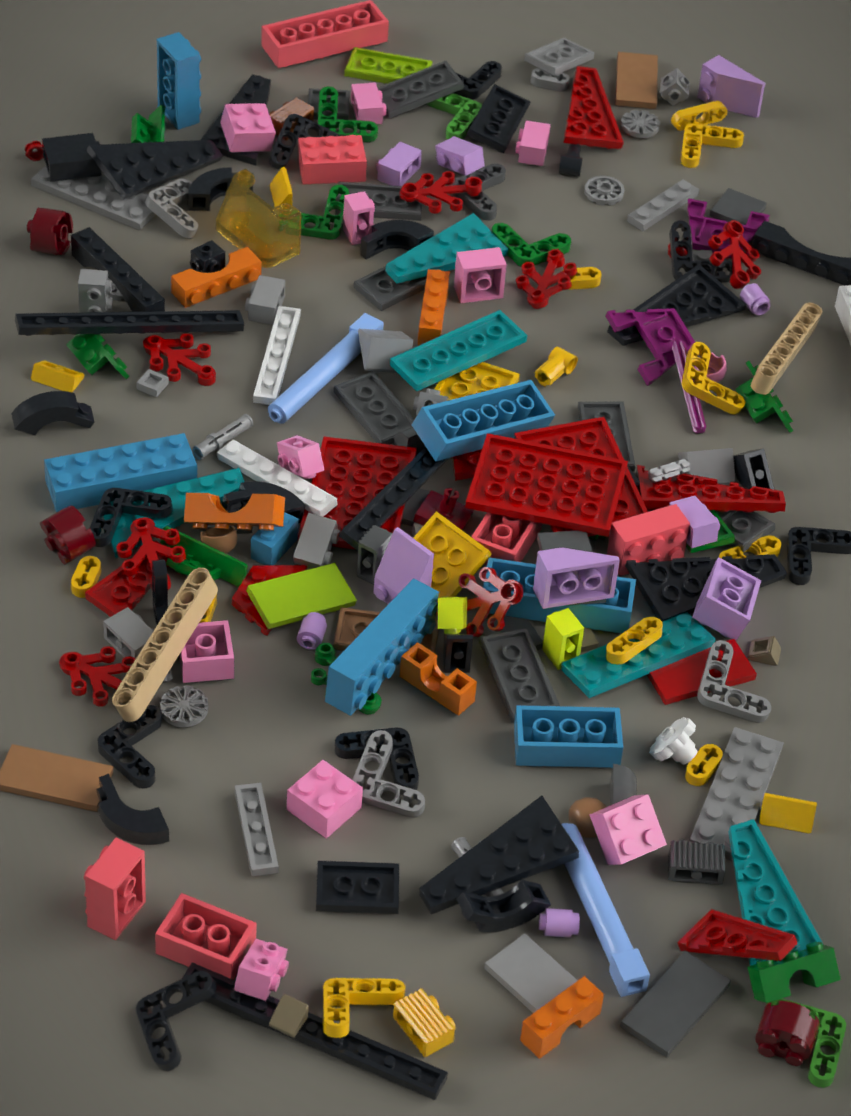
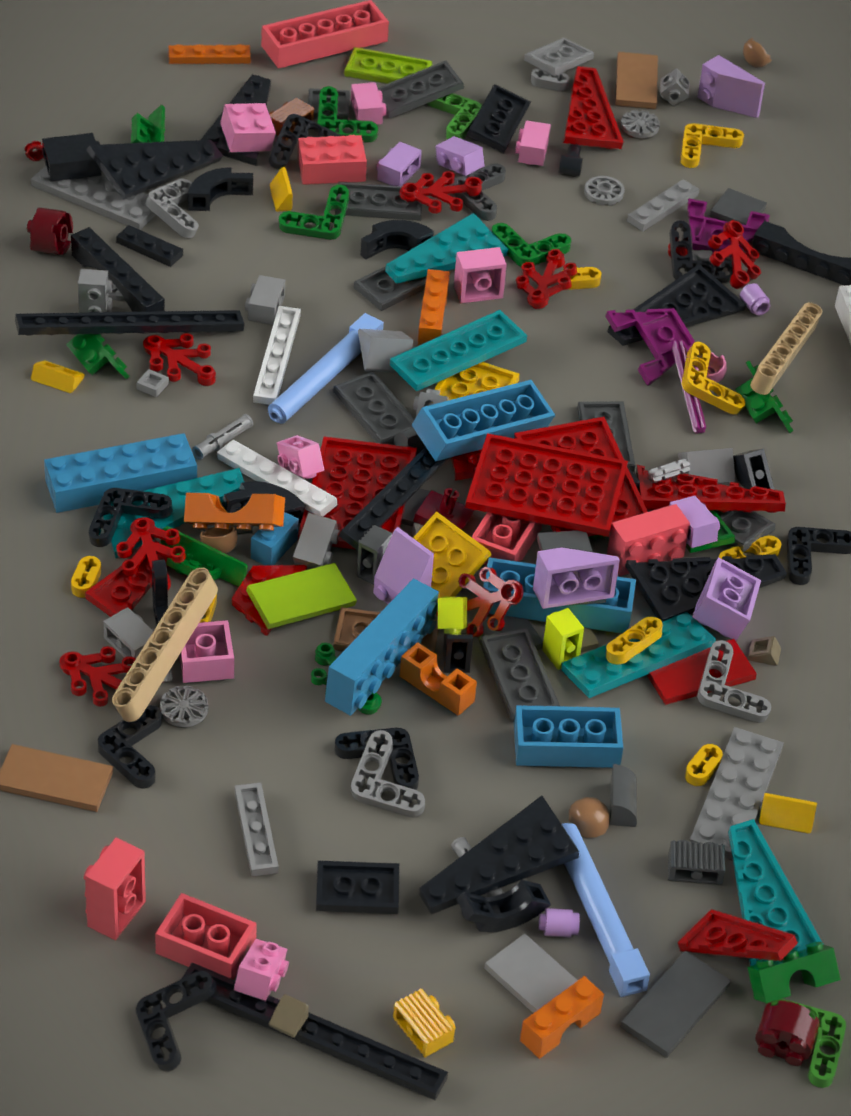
black arch [11,391,95,436] -> none
dark red brick [40,505,96,565] -> none
black arch [96,774,170,845] -> none
dark azure brick [157,32,201,130] -> none
orange arch [171,247,262,308] -> none
black brick [190,240,225,273] -> none
clear yellow windscreen [216,168,301,268] -> none
bright pink brick [287,760,363,839] -> none
lavender brick [297,612,327,650] -> none
yellow beam [323,978,405,1038] -> none
bright pink brick [343,191,375,245] -> none
black beam [453,61,502,100] -> none
yellow piece [535,346,578,387] -> none
bright pink brick [589,794,667,865] -> none
white plant [649,717,698,765] -> none
yellow beam [671,101,728,131] -> none
none -> black plate [116,225,183,267]
none -> orange plate [169,44,251,64]
none -> medium nougat hair [743,38,772,68]

